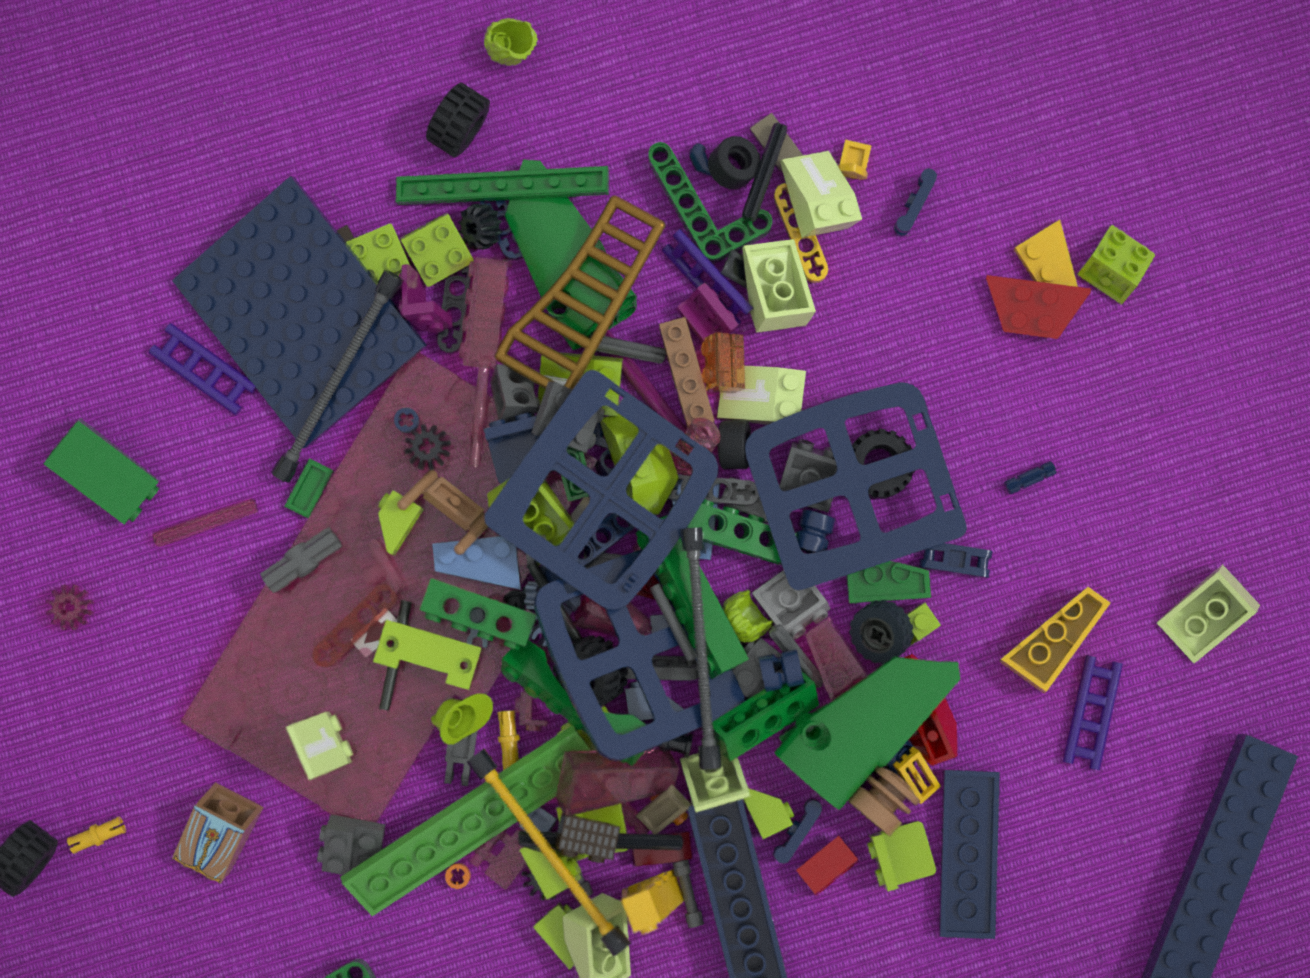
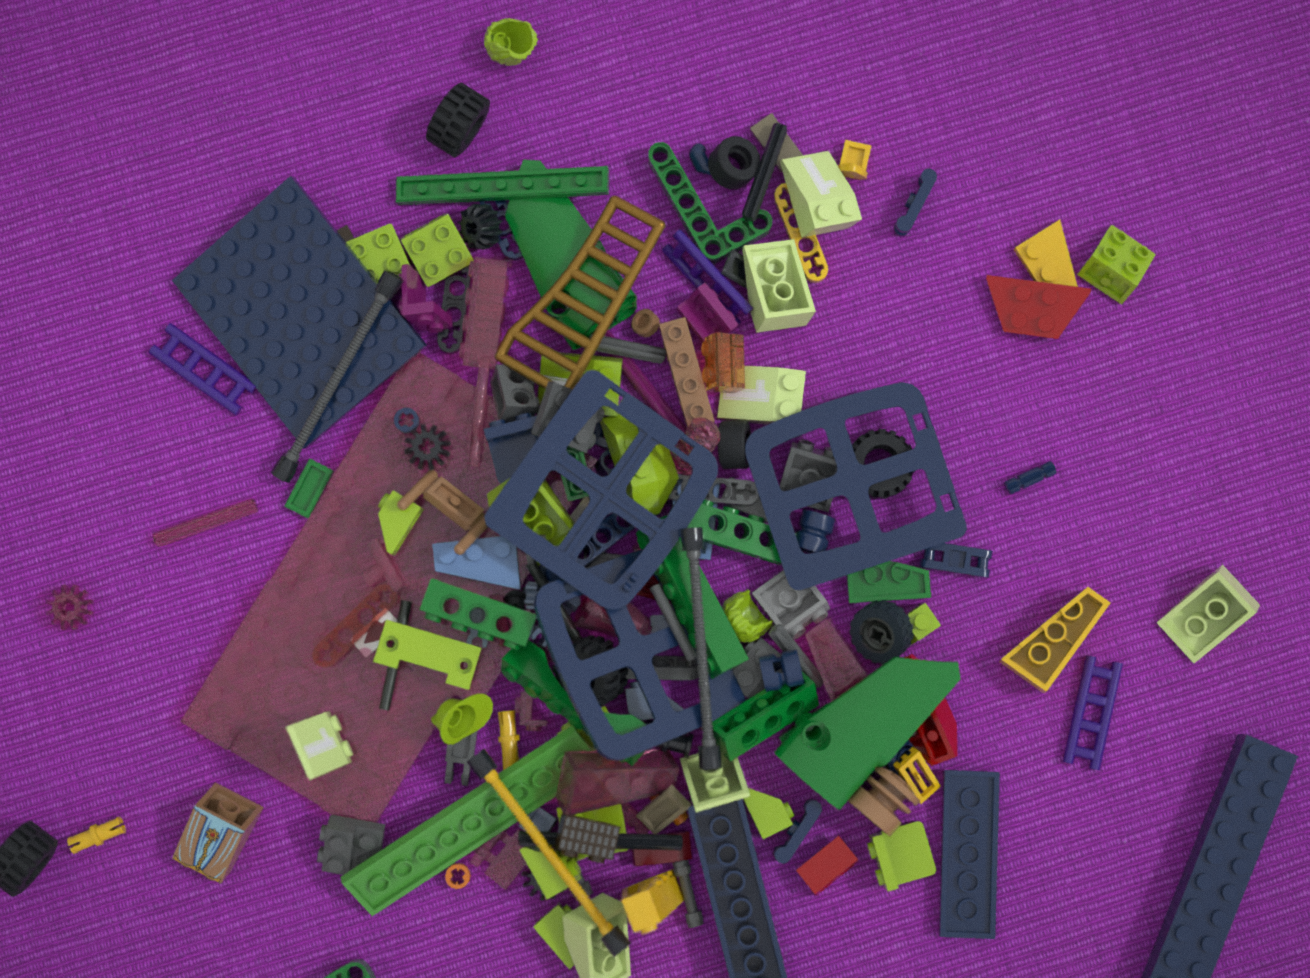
green slope [44,418,160,524] -> none
dark grey piece [260,527,343,594] -> none
none -> medium nougat tile [631,309,660,338]

